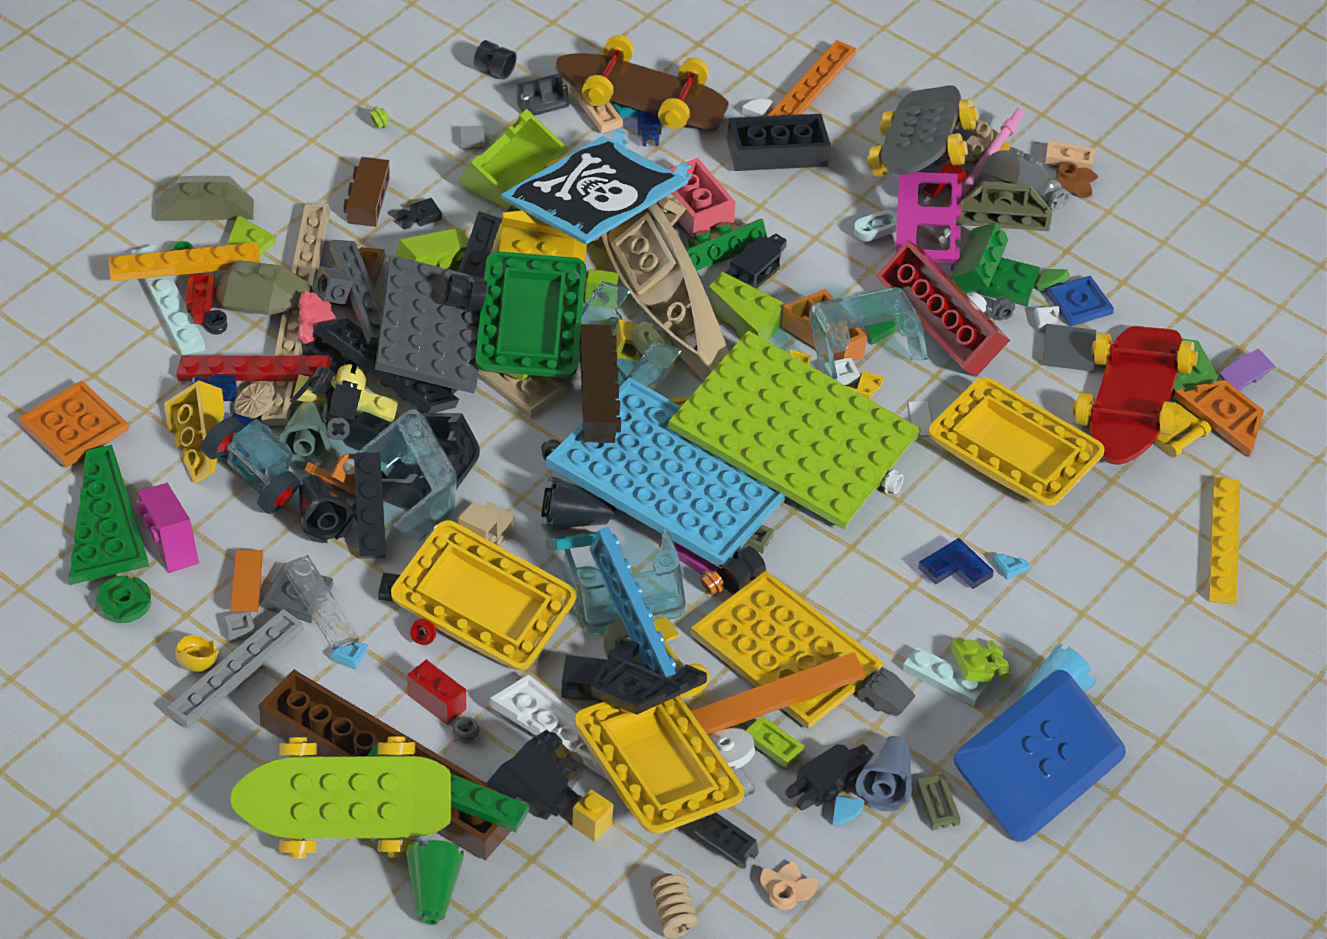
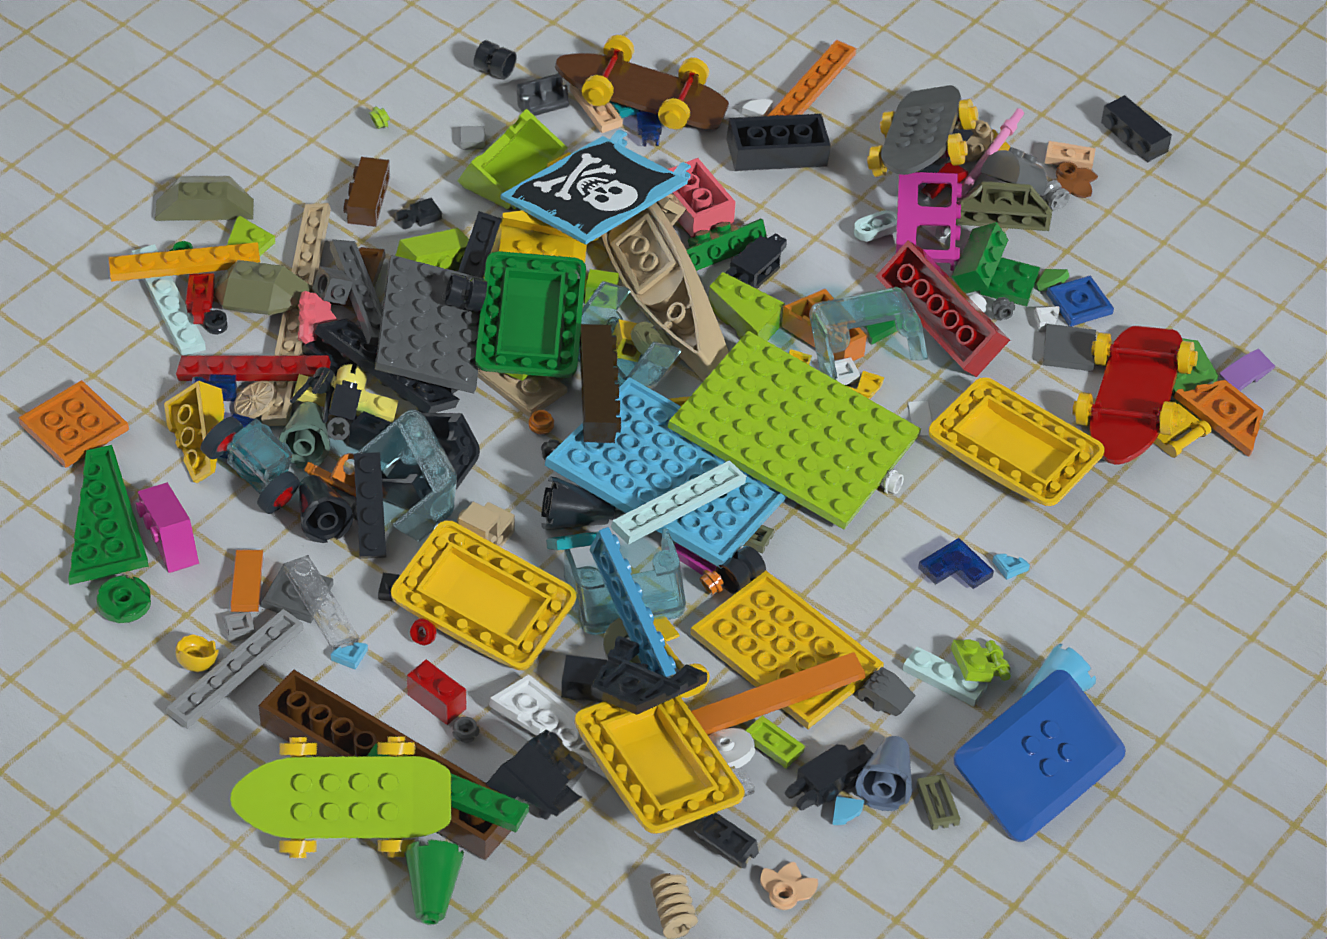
yellow brick [573,789,613,842] -> none
yellow plate [1208,476,1240,605] -> none
none -> orange plate [529,410,554,434]
none -> light aqua plate [611,460,747,544]
none -> black brick [1101,95,1172,163]

